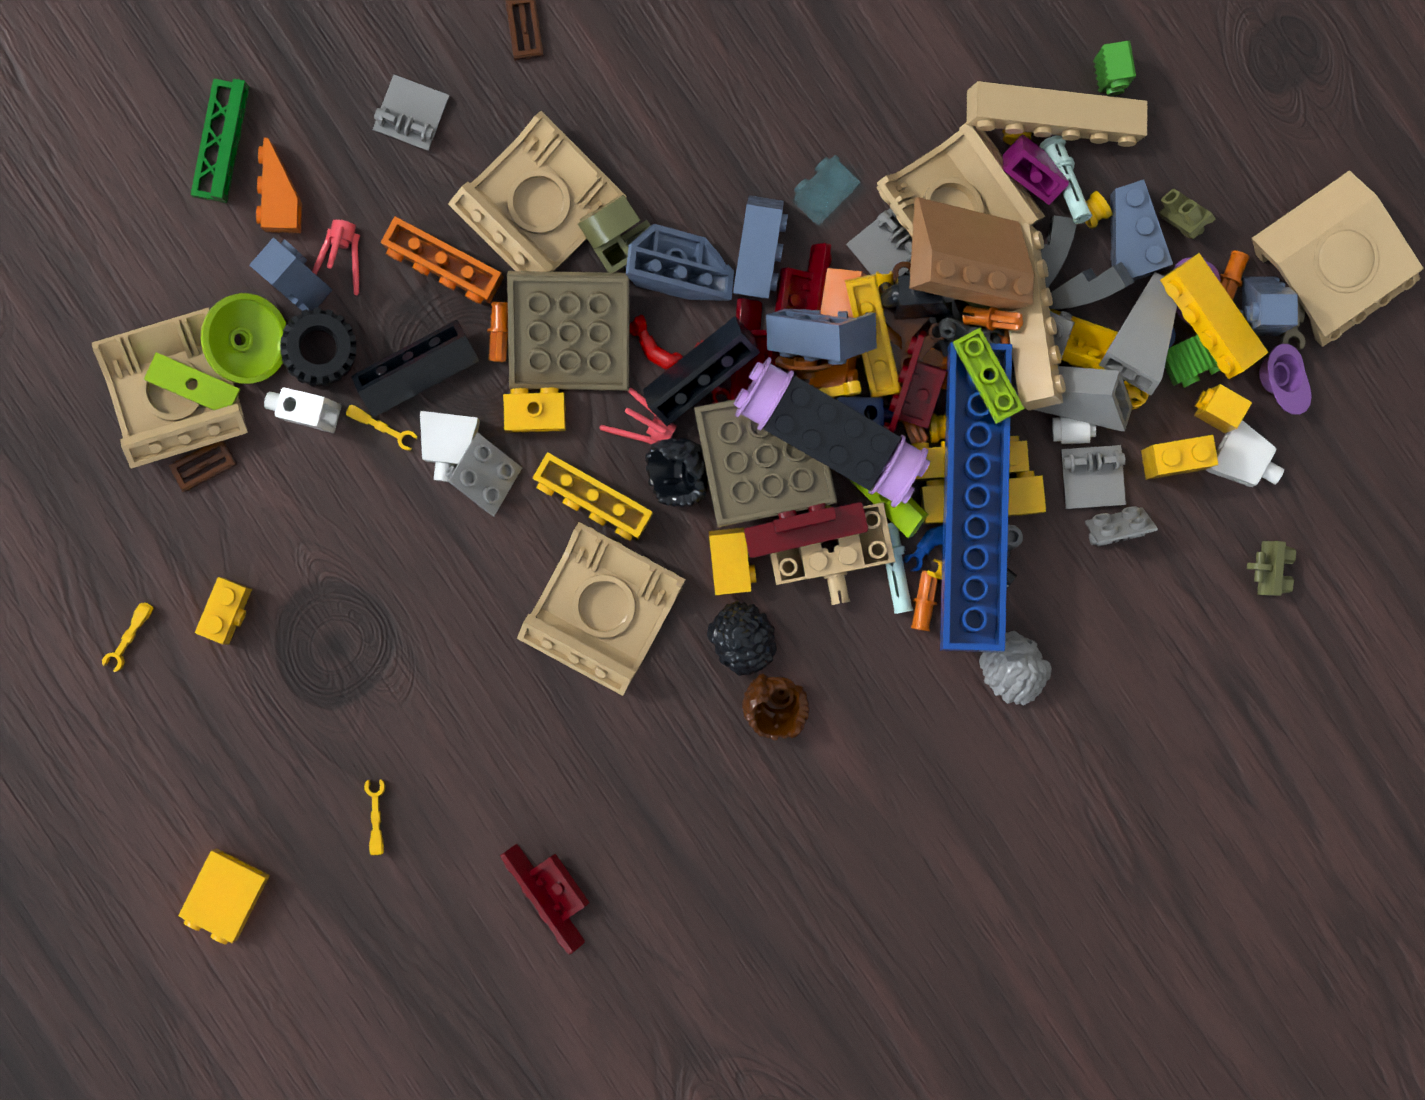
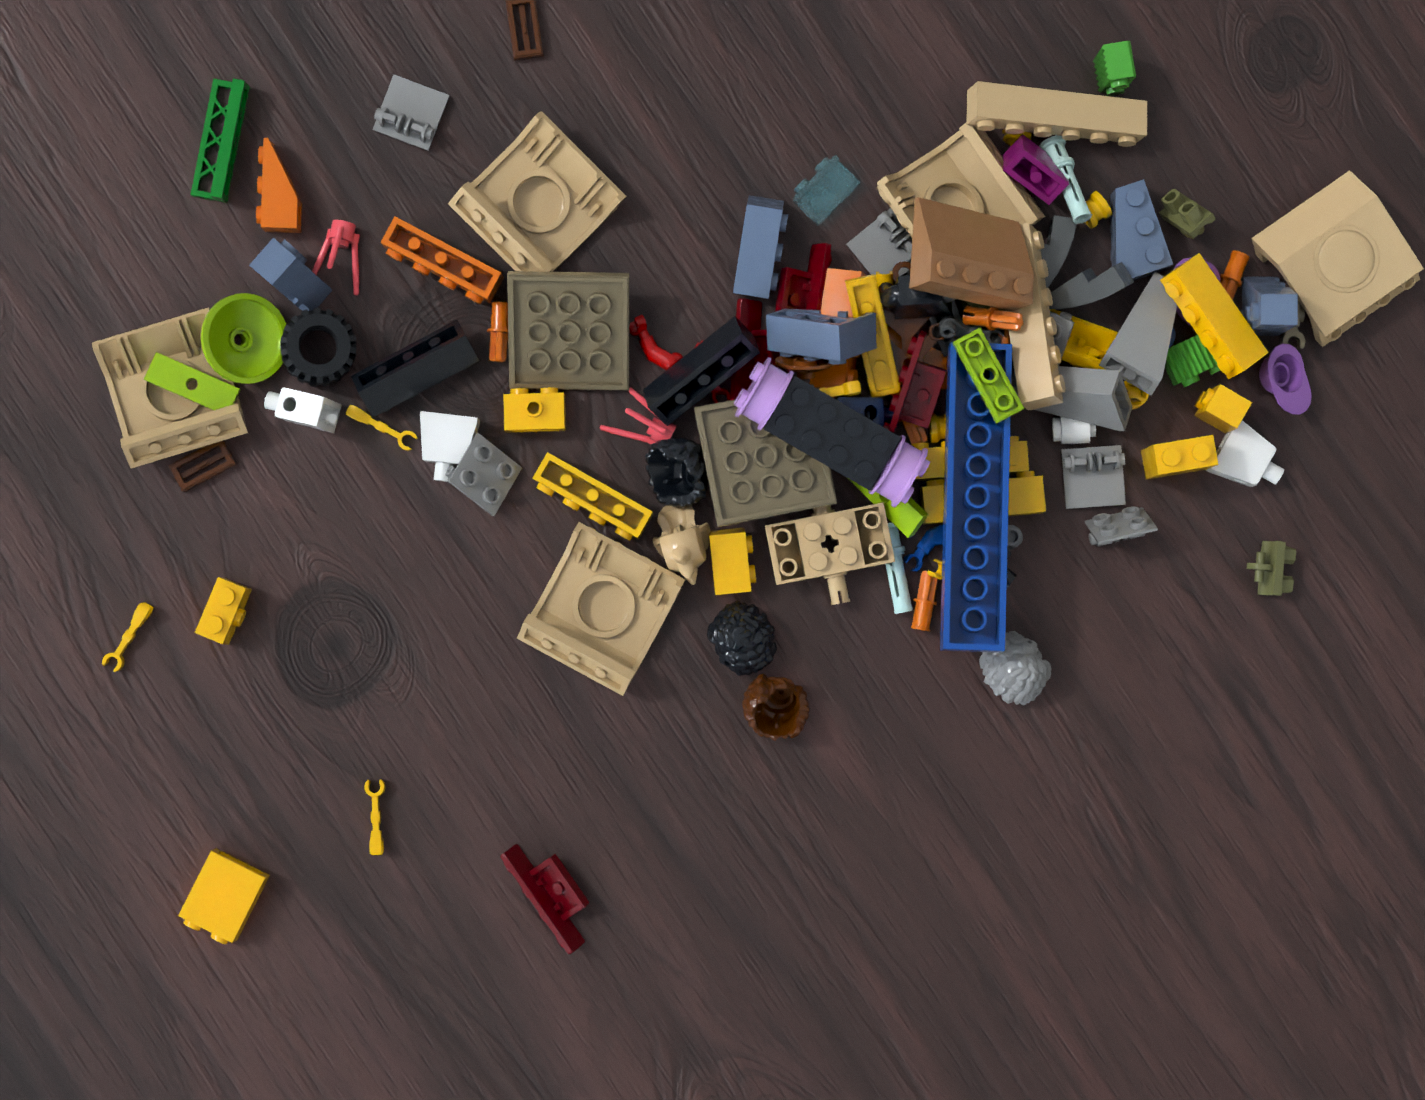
olive brick [578,195,640,249] -> none
olive brick [594,220,651,273] -> none
sand blue wedge [626,224,734,301] -> none
dark red bracket [744,502,868,558] -> none
none -> tan head [652,505,710,585]

